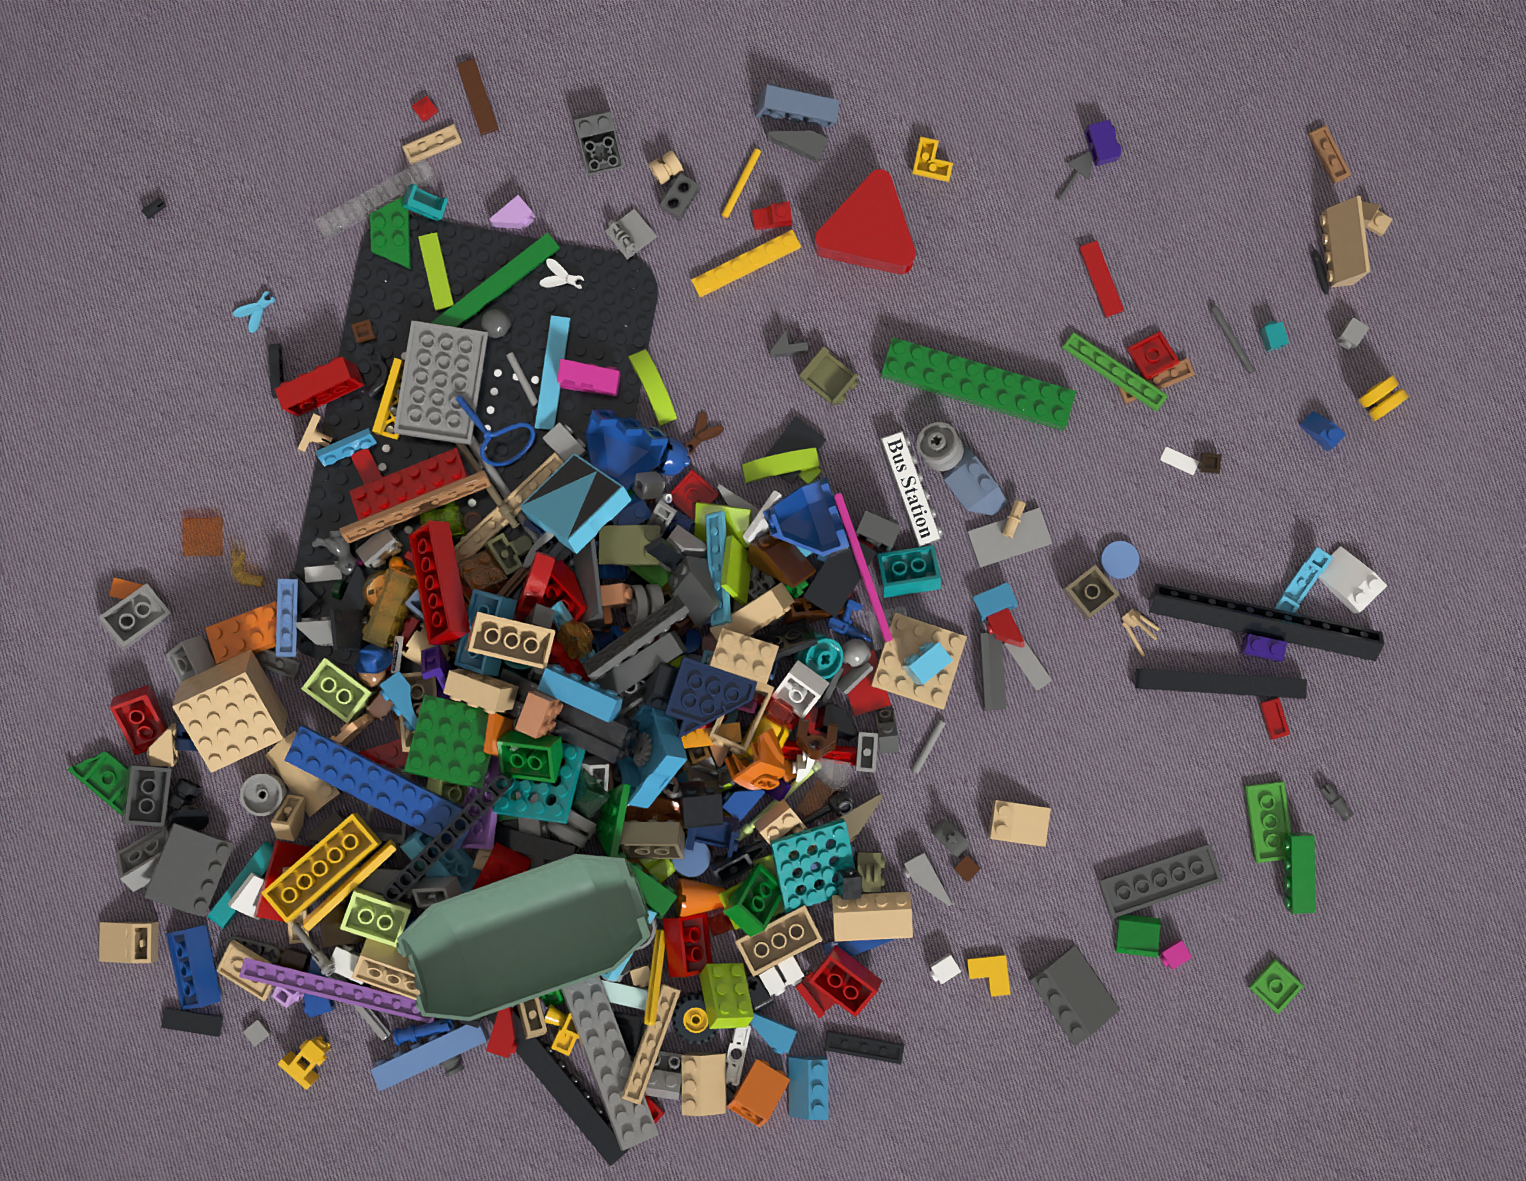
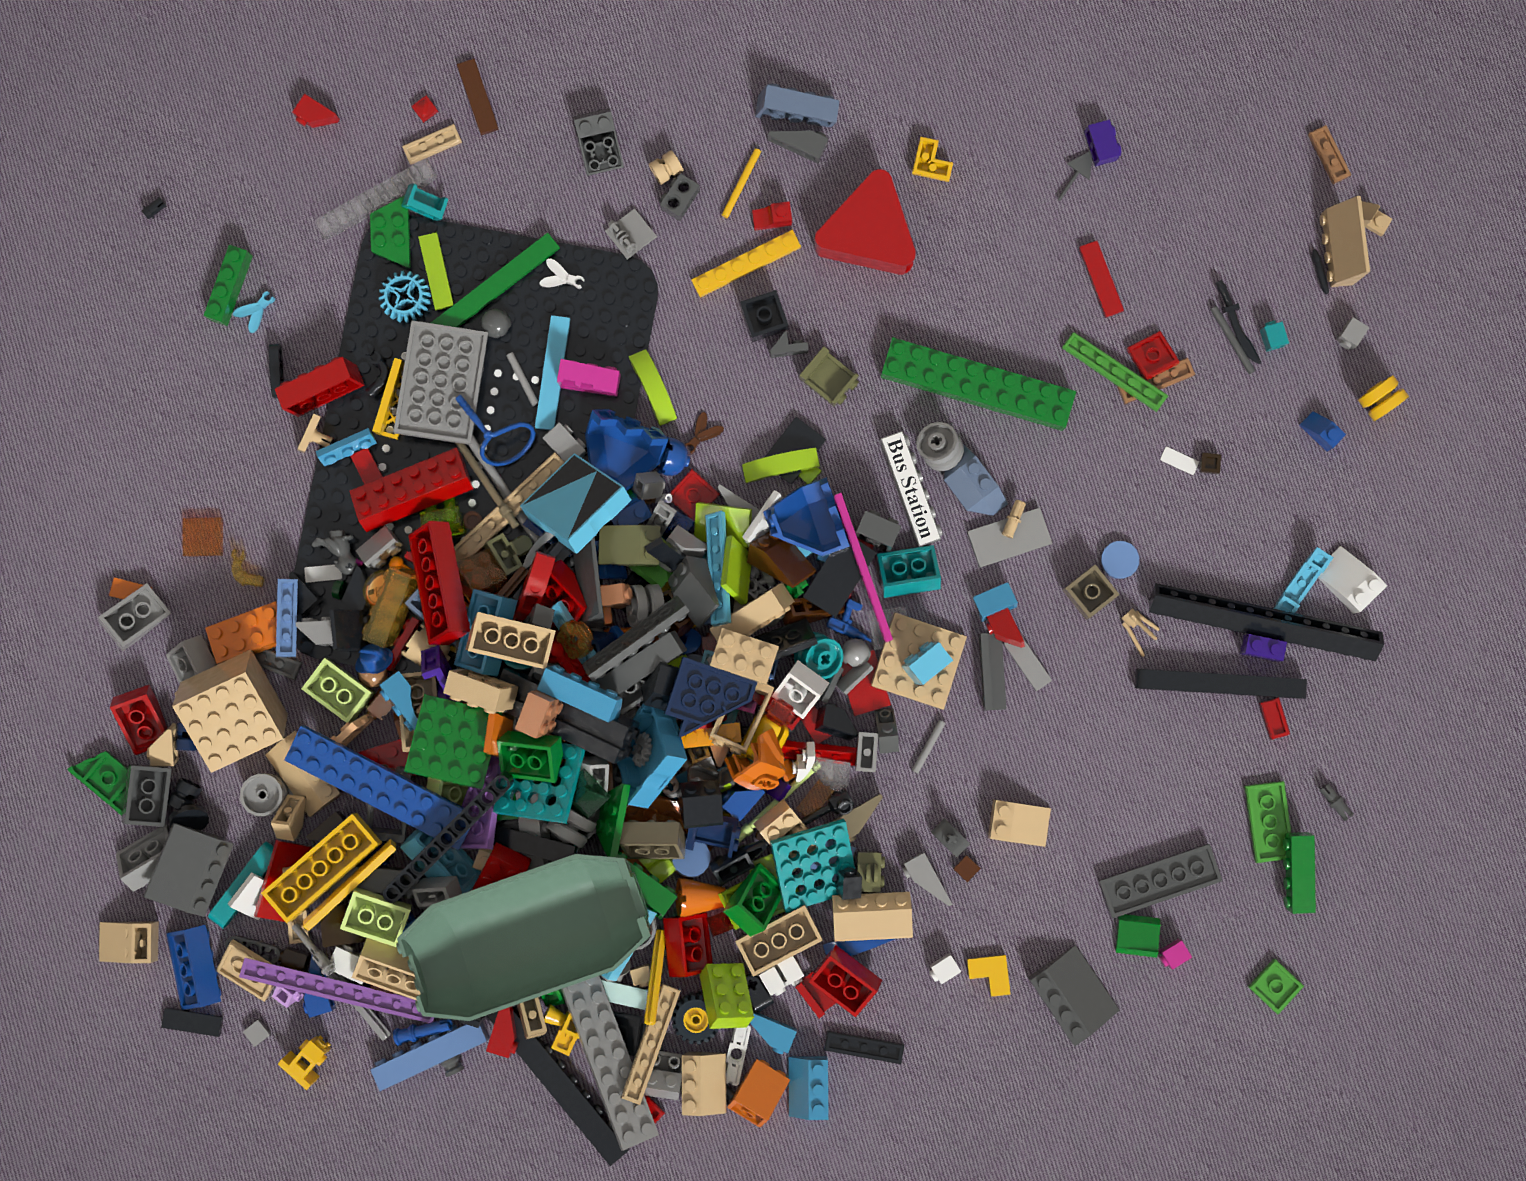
medium nougat tile [339,470,491,543] -> none
reddish brown tile [351,319,376,343] -> none
white sticker [391,636,403,673] -> none
lavender slope [489,195,535,229] -> none
reddish brown piece [796,718,838,760] -> none
none -> green brick [203,245,253,327]
none -> red slope [292,94,340,128]
none -> medium azure gear [379,271,431,323]
none -> black brick [740,290,788,342]
none -> black sword [1215,280,1261,364]

